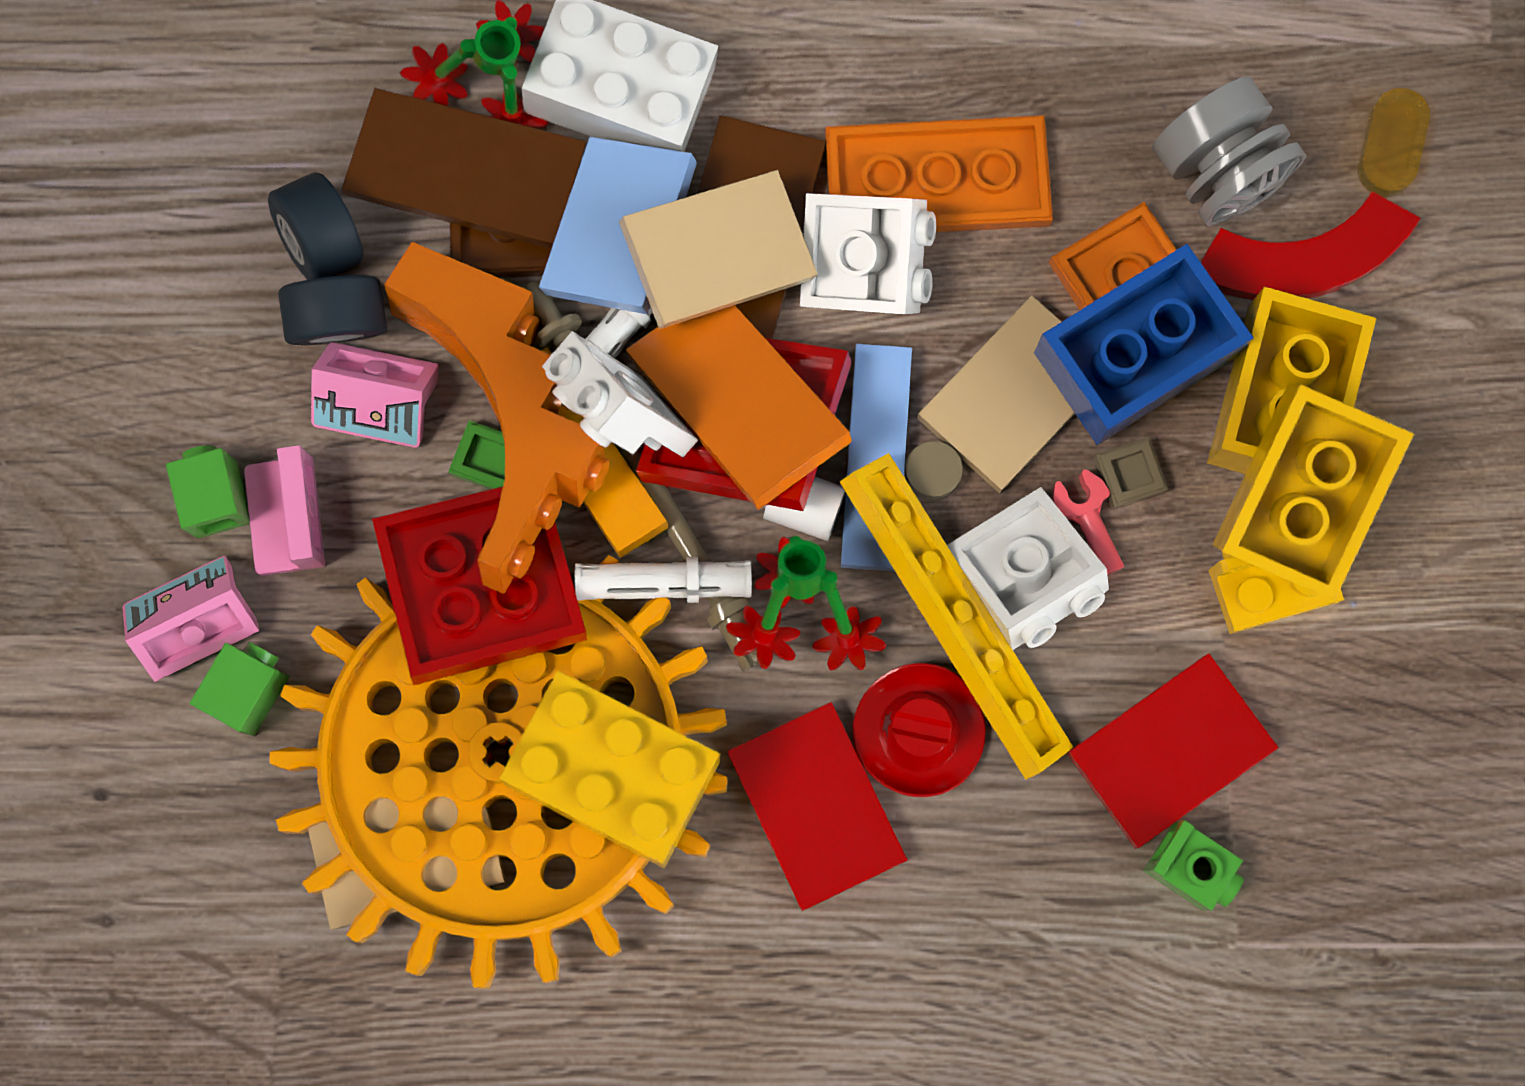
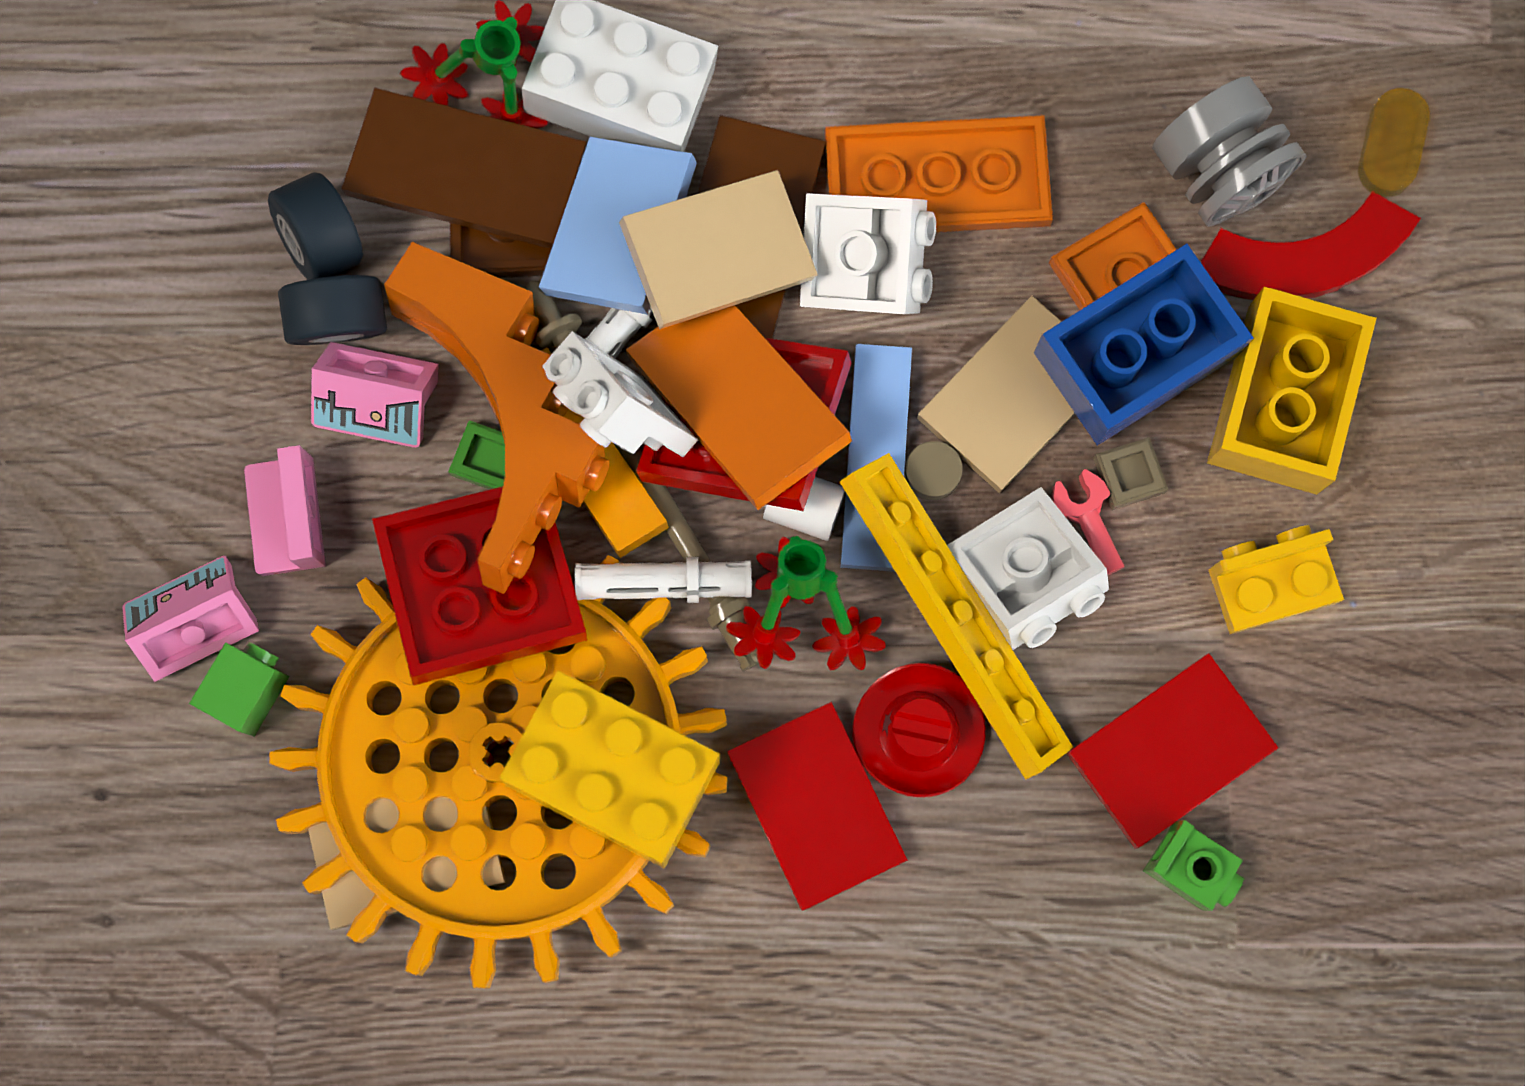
bright green brick [166,445,250,539] -> none
yellow brick [1212,384,1414,601] -> none

